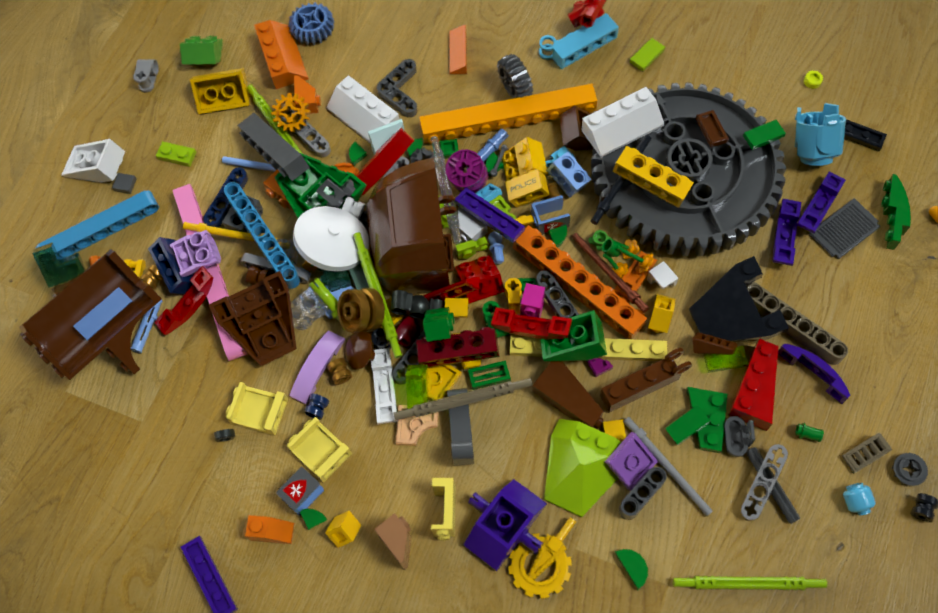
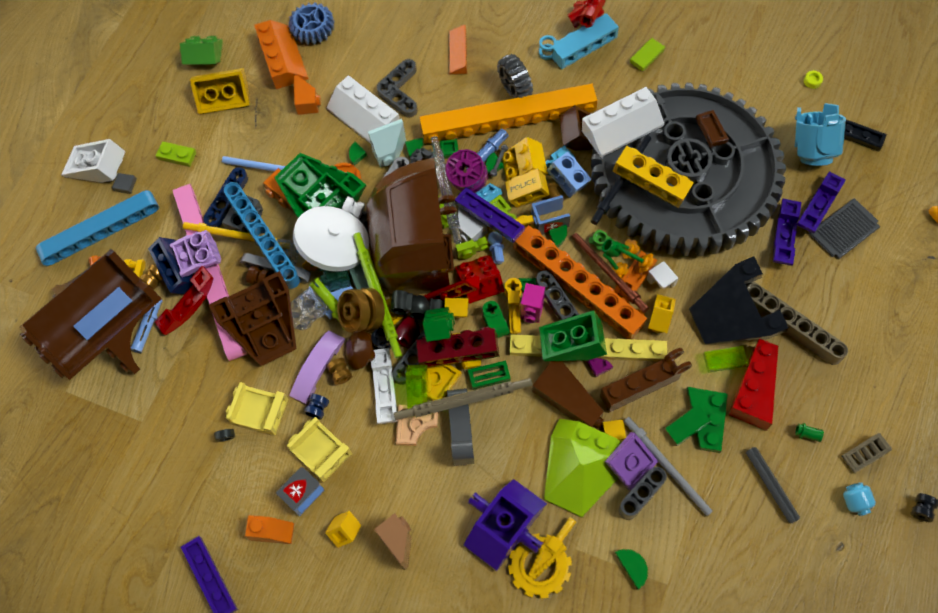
clear green brick [32,242,86,288] -> none
light grey piece [133,59,159,92] -> none
dark grey brick [237,113,310,181] -> none
lime axle [247,85,302,153] -> none
light orange gear [271,93,311,132] -> none
light grey beam [281,109,331,158] -> none
green tile [300,509,328,530] -> none
dark grey bracket [316,179,356,208] -> none
red slope [356,128,414,195] -> none
light yellow panel [431,478,456,540] -> none
red slope [491,307,572,339] -> none
lime axle [673,576,827,590] -> none
reddish brown slope [693,332,738,355] -> none
dark grey bracket [724,416,755,457] -> none
light grey beam [741,444,788,520] -> none
green tile [743,120,786,150] -> none
dark purple slope [778,344,850,404] -> none
green slope [881,174,911,250] -> none
dark grey gear [892,453,928,487] -> none

